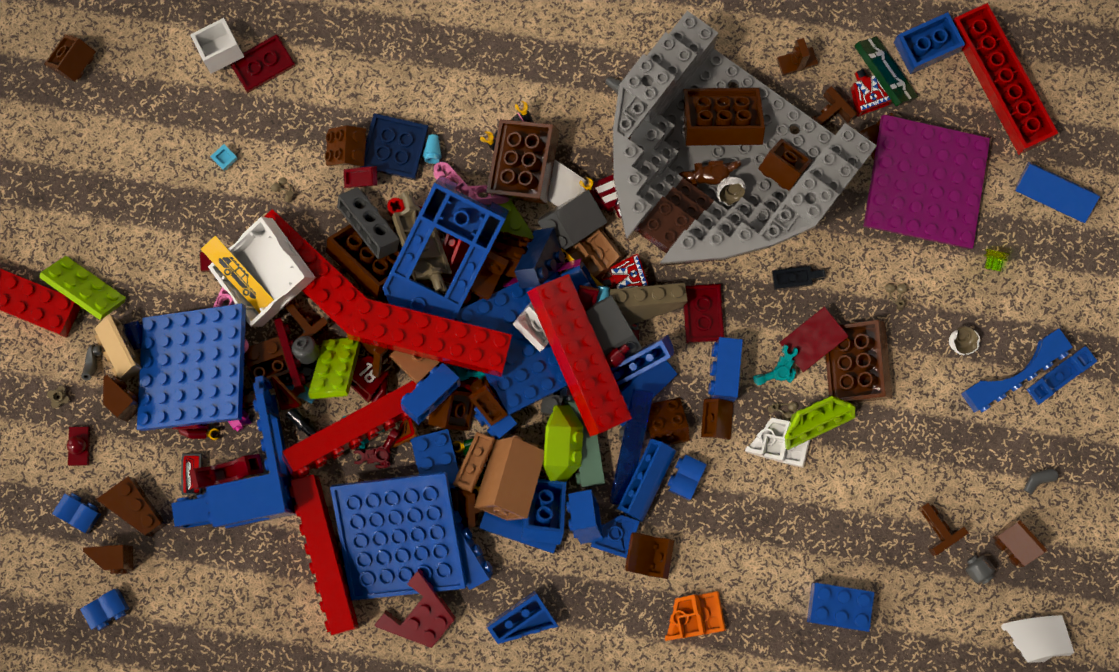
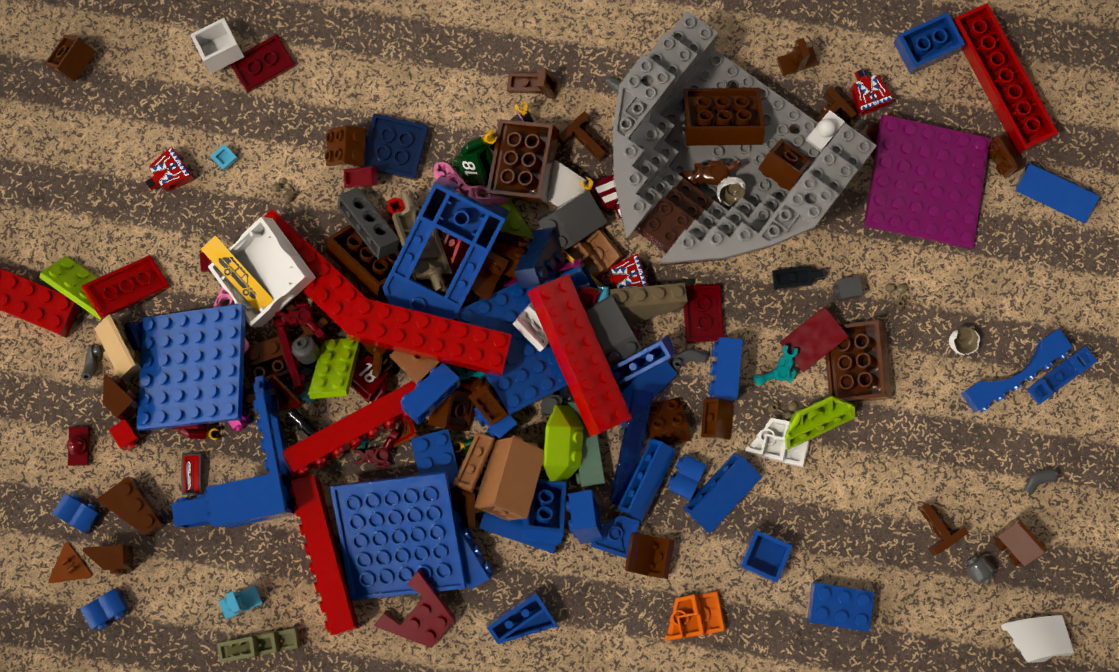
dark tan plate [47,386,70,408] -> none
dark red arch [189,454,264,489] -> none
medium azure cone [423,134,442,164] -> none
dark red cylinder [606,344,630,368] -> none
dark green tile [854,36,919,107] -> none
clear neon green piece [983,249,1009,272] -> none
none -> dark orange piece [48,543,92,583]
none -> red tile [81,255,170,320]
none -> red brick [108,419,142,451]
none -> torso [145,146,195,192]
none -> olive slope [217,628,301,663]
none -> medium azure bracket [218,585,264,620]
none -> dark red piece [275,303,326,341]
none -> dark green torso [453,129,497,186]
none -> reddish brown bracket [506,68,558,99]
none -> reddish brown bracket [558,111,606,162]
none -> dark grey arm [671,348,707,369]
none -> blue brick [683,452,762,534]
none -> blue piece [739,530,792,583]
none -> white tile [806,110,845,152]
none -> dark grey brick [832,276,864,301]
none -> reddish brown bracket [987,135,1026,179]

